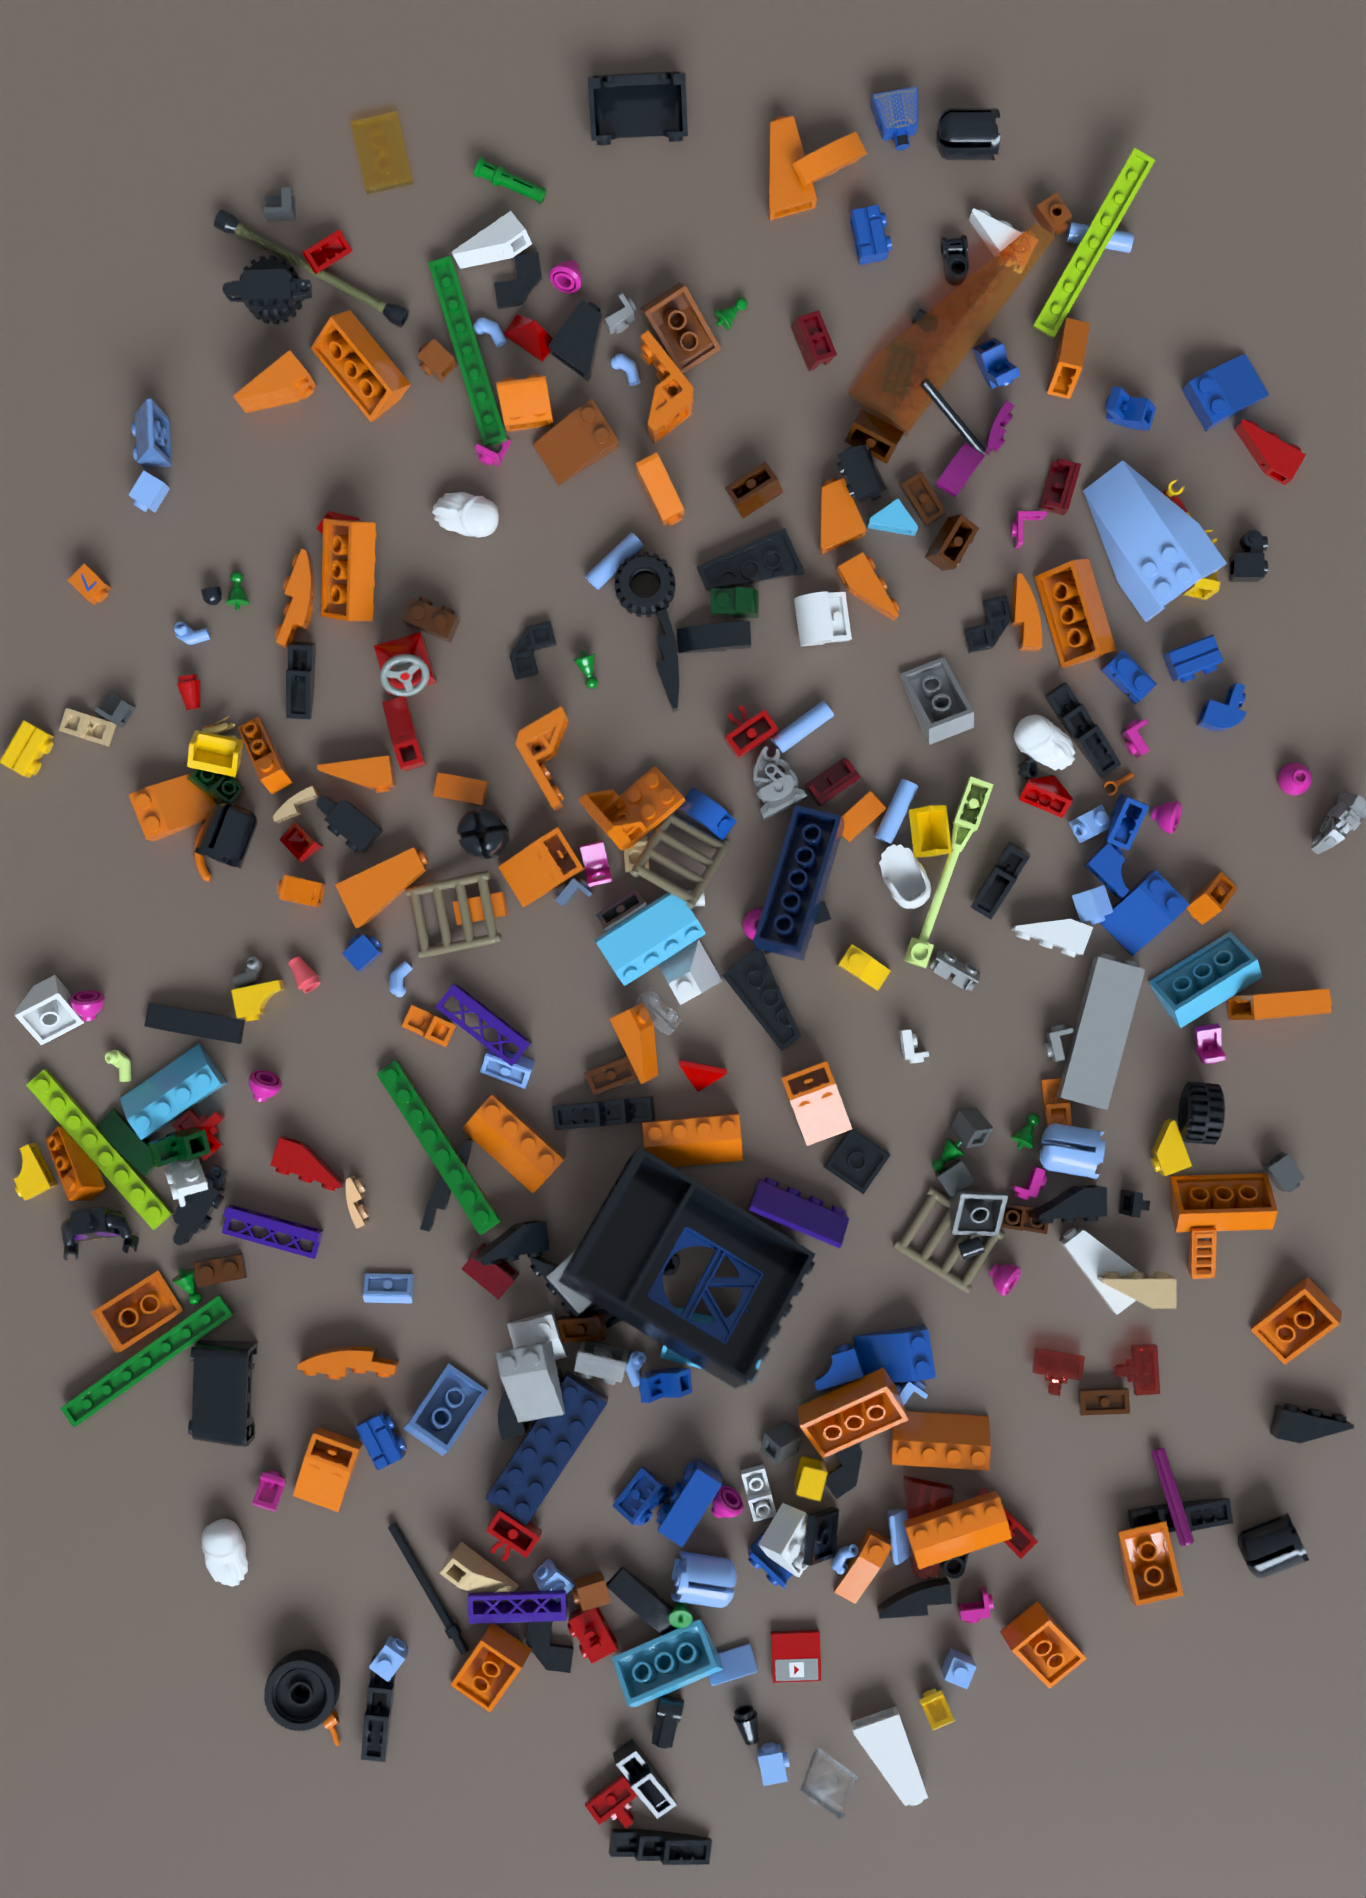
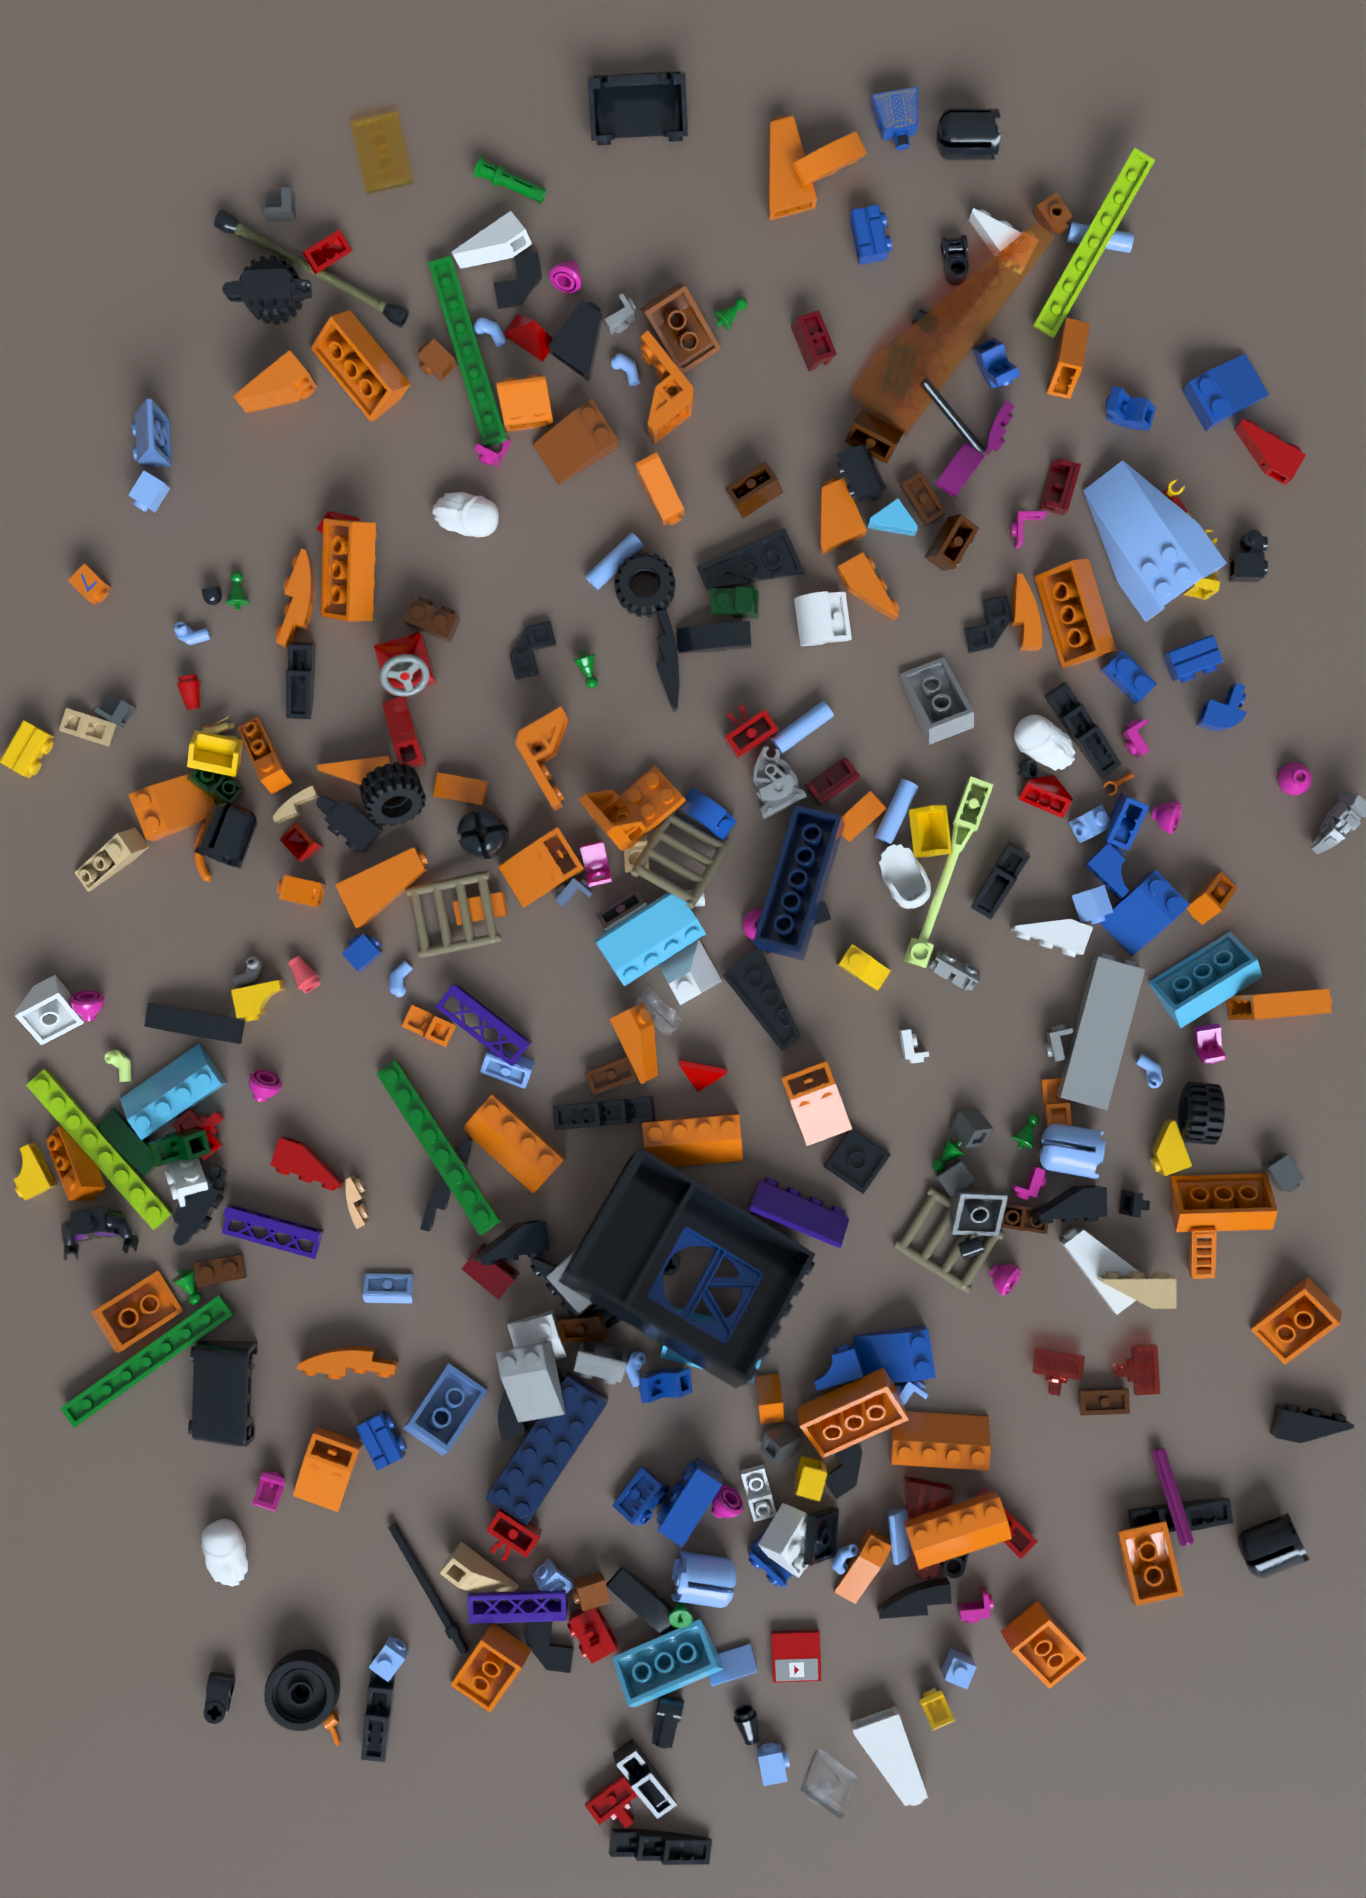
none -> tan slope [74,827,149,892]
none -> black piece [204,1672,236,1724]
none -> black tyre [359,763,426,826]
none -> orange slope [755,1373,784,1425]
none -> light blue arm [1135,1054,1163,1089]

